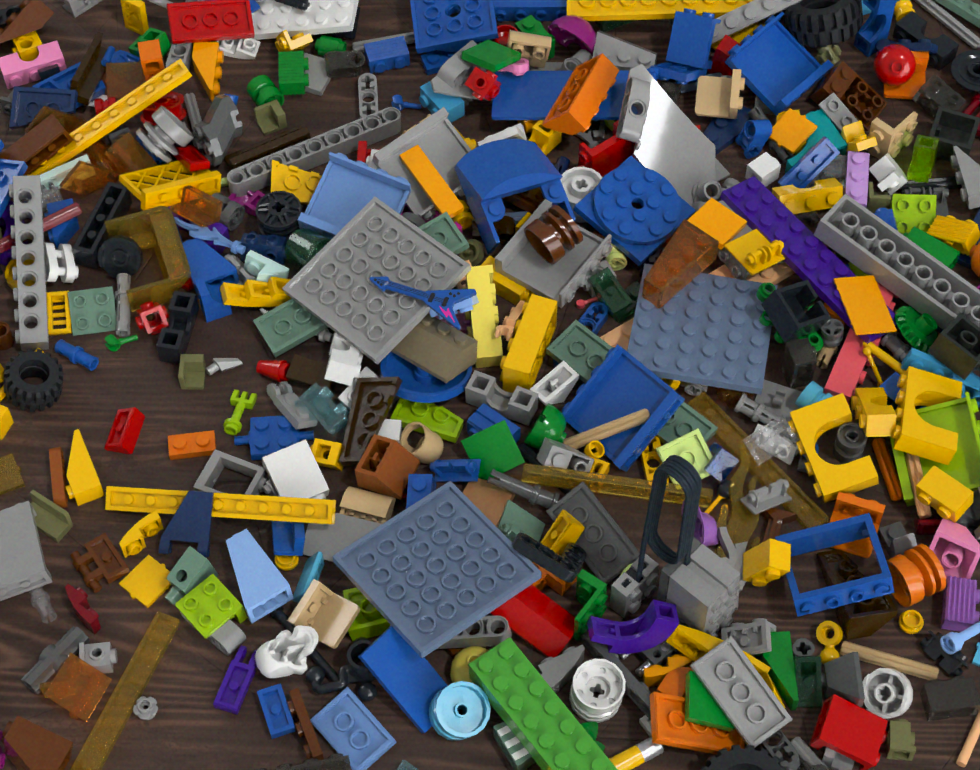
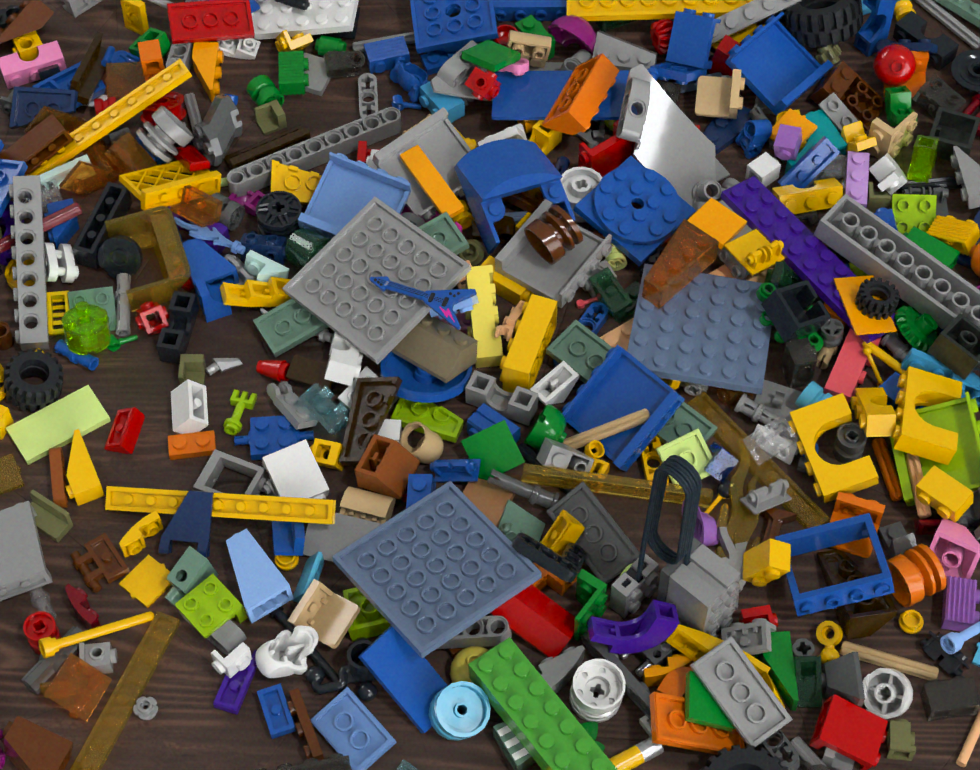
none -> yellowish green tile [6,385,111,465]
none -> red wheel [23,611,62,655]
none -> yellow piece [38,611,155,659]
none -> clear neon green brick [61,301,111,355]
none -> white brick [171,379,208,434]
none -> white bracket [211,642,252,678]
none -> blue hair [390,61,429,103]
none -> red gear [650,18,673,55]
none -> red bracket [739,605,778,628]
none -> clear green slope [765,261,800,289]
none -> medium lavender brick [773,124,803,161]
none -> black tyre [855,277,900,320]
none -> green brick [885,86,917,126]

